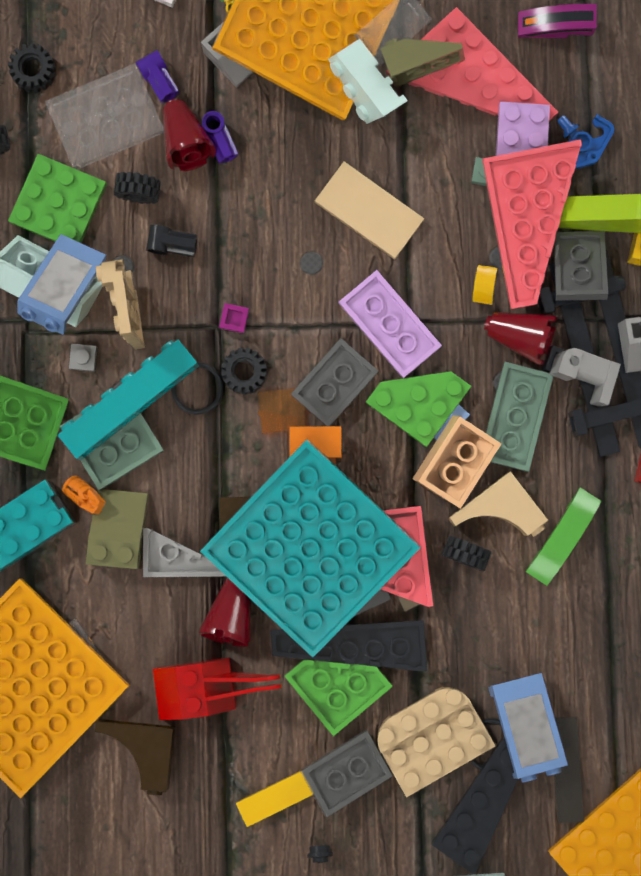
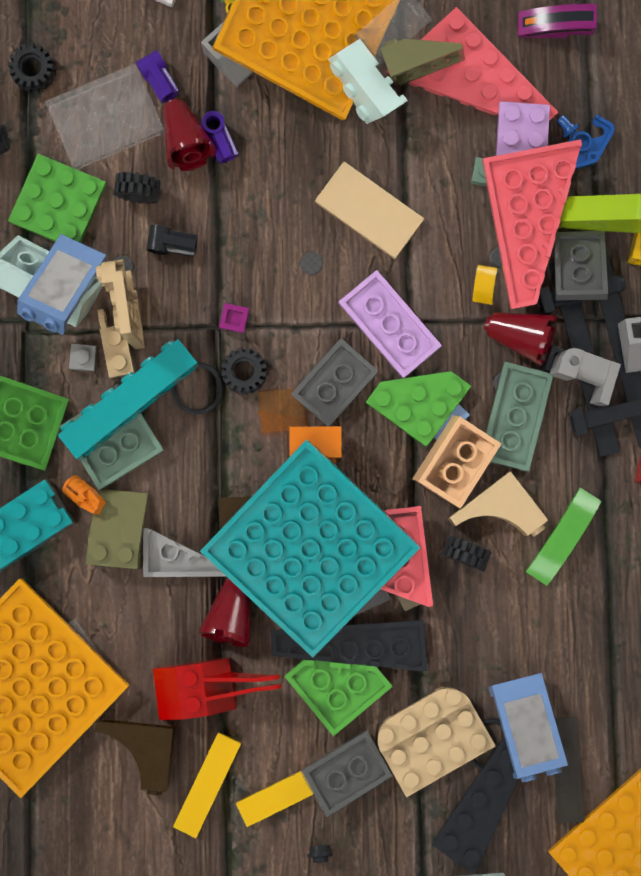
none -> tan hinge [97,306,135,379]
none -> yellow tile [173,732,241,838]

